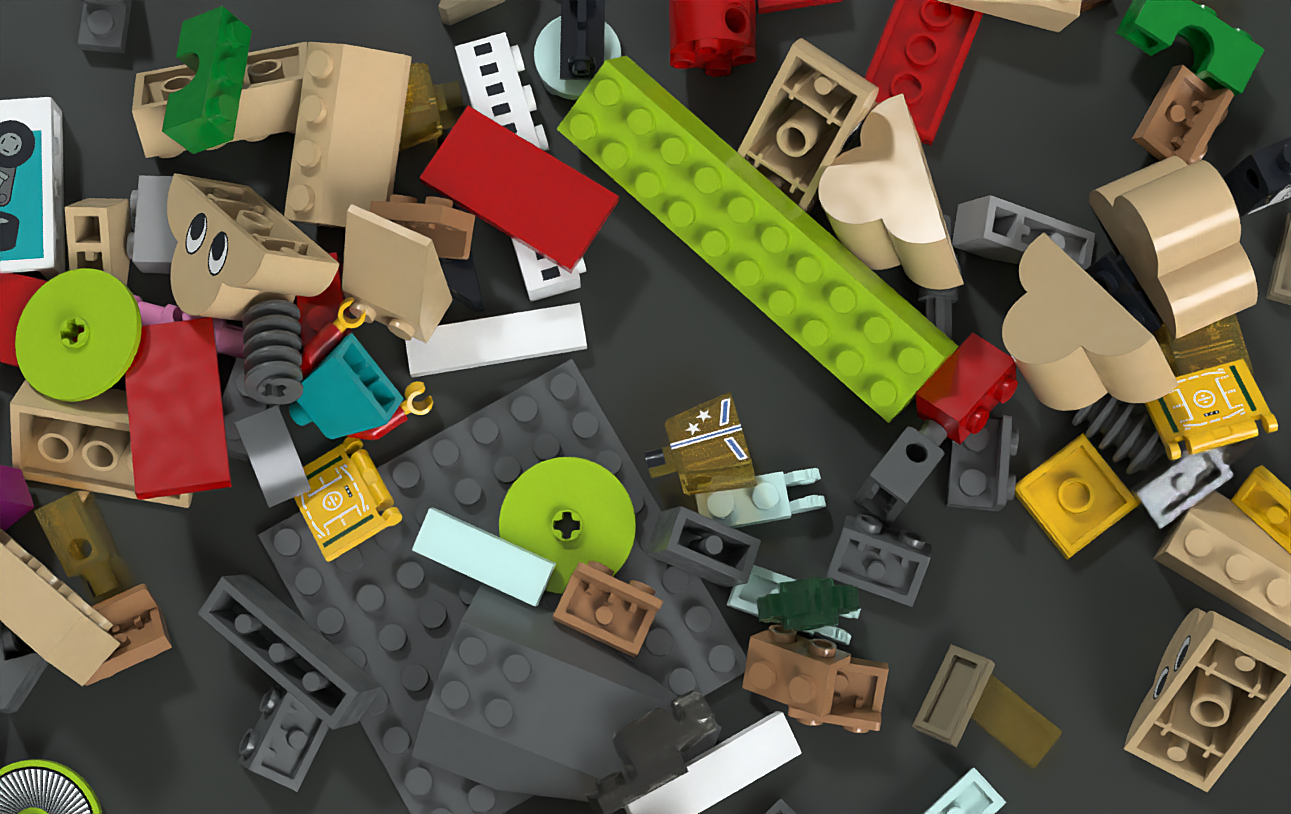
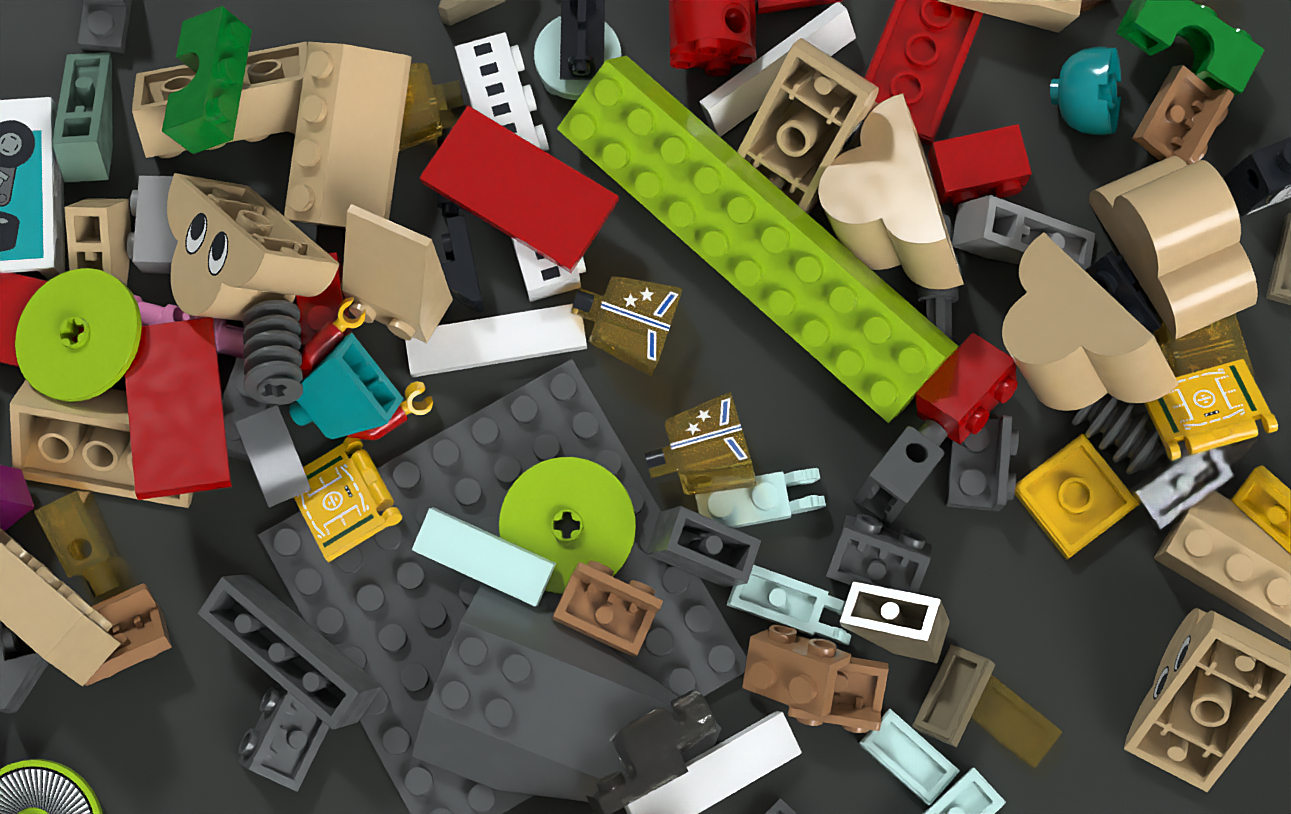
medium nougat bracket [369,195,475,260] -> none
clear green gear [756,577,860,631] -> none
none -> sand green slope [52,52,113,183]
none -> clear yellow torso [570,276,683,376]
none -> white tile [700,2,856,137]
none -> dark tan slope [840,581,950,663]
none -> light aqua tile [858,709,960,806]
none -> red brick [927,124,1032,207]
none -> teal cylinder [1050,47,1121,135]

